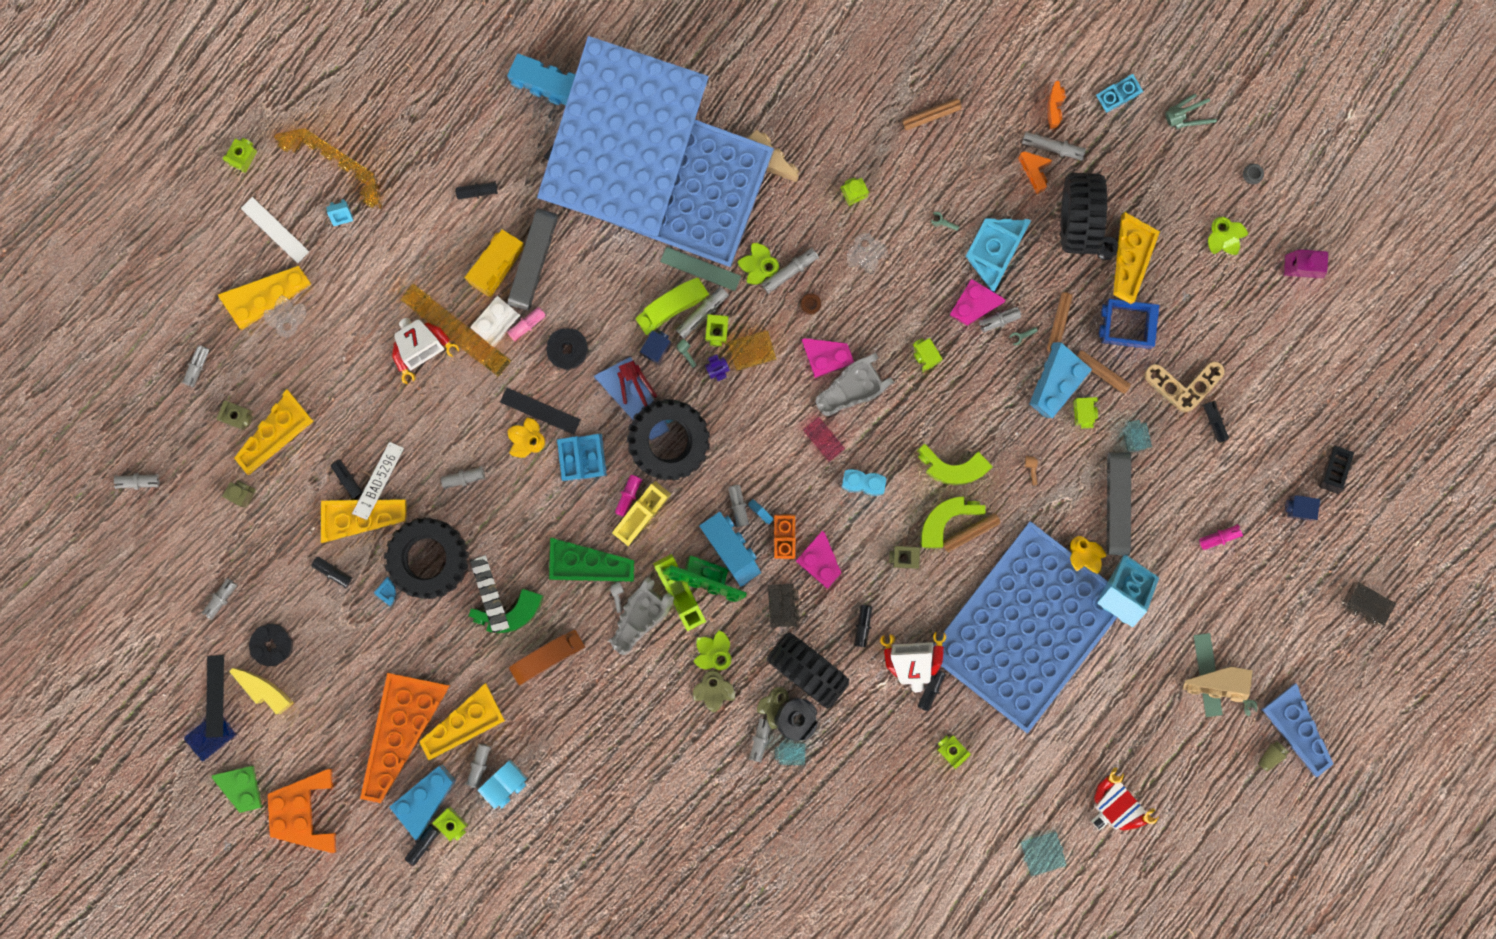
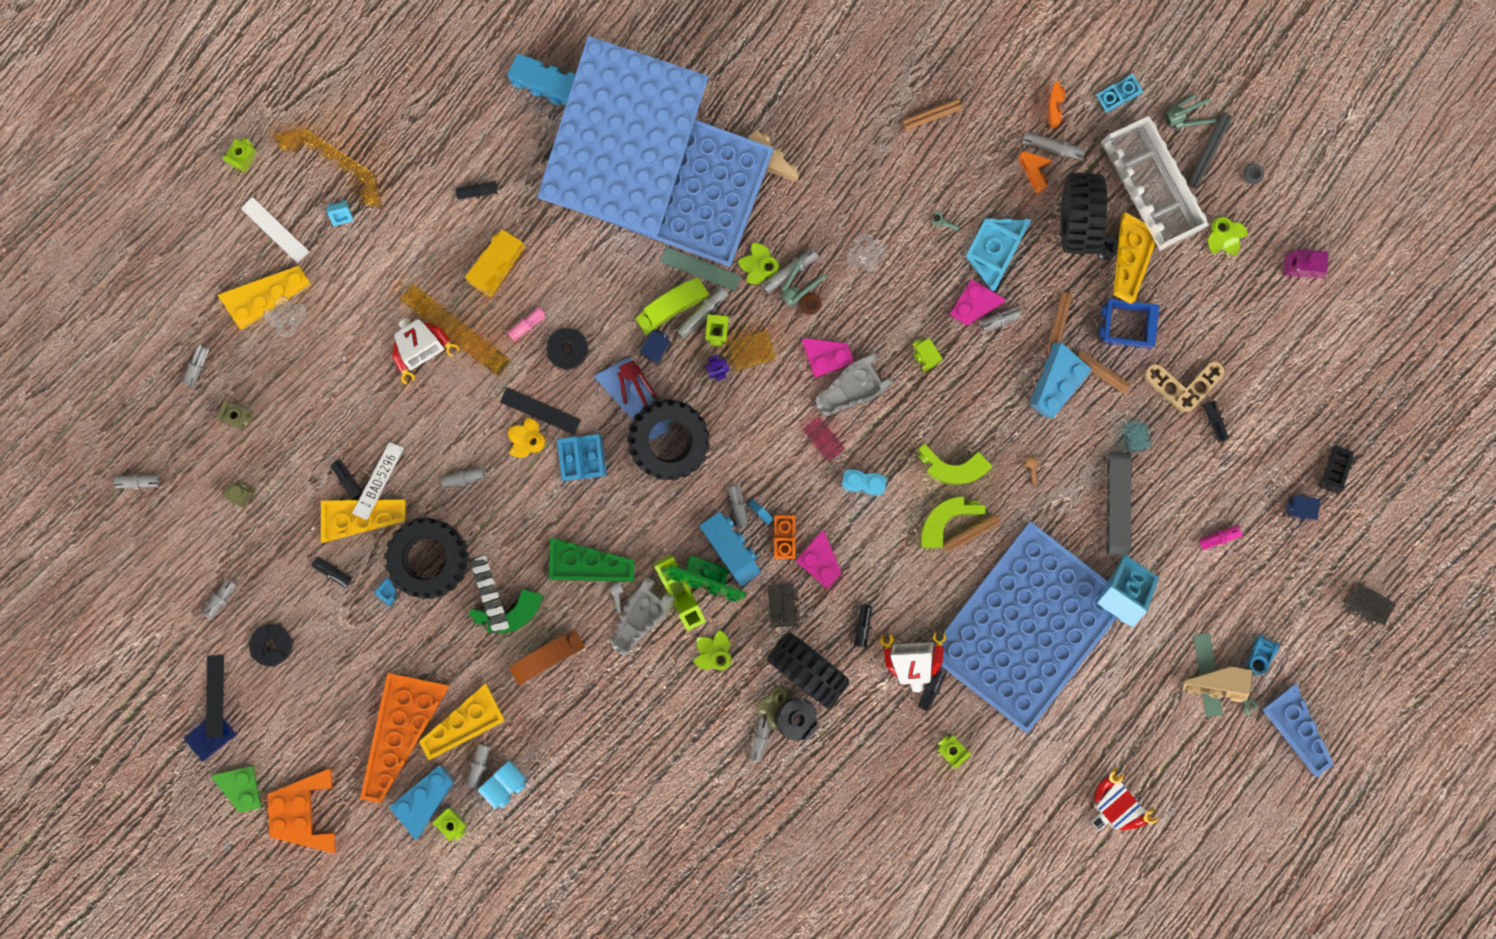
light yellow slope [230,668,294,714] -> none
yellow wing [234,389,314,475] -> none
black axle [405,825,440,866] -> none
white plate [470,296,521,348] -> none
dark grey beam [508,208,558,311] -> none
light yellow slope [612,481,671,546] -> none
dark pink axle [615,475,642,517] -> none
sand green hand [677,339,697,368] -> none
olive plate [693,671,735,713] -> none
clear light blue brick [775,742,806,765] -> none
lime brick [840,177,869,206] -> none
olive brick [889,546,920,569] -> none
sand green hand [1009,327,1038,346] -> none
clear light blue piece [1020,831,1067,876] -> none
yellow plate [1070,536,1106,574] -> none
lime brick [1073,397,1098,429] -> none
olive cone [1258,740,1289,772] -> none
none -> sand green plant [781,258,827,307]
none -> window [1101,116,1209,251]
none -> dark grey axle [1187,113,1233,189]
none -> dark azure piece [1245,634,1280,675]

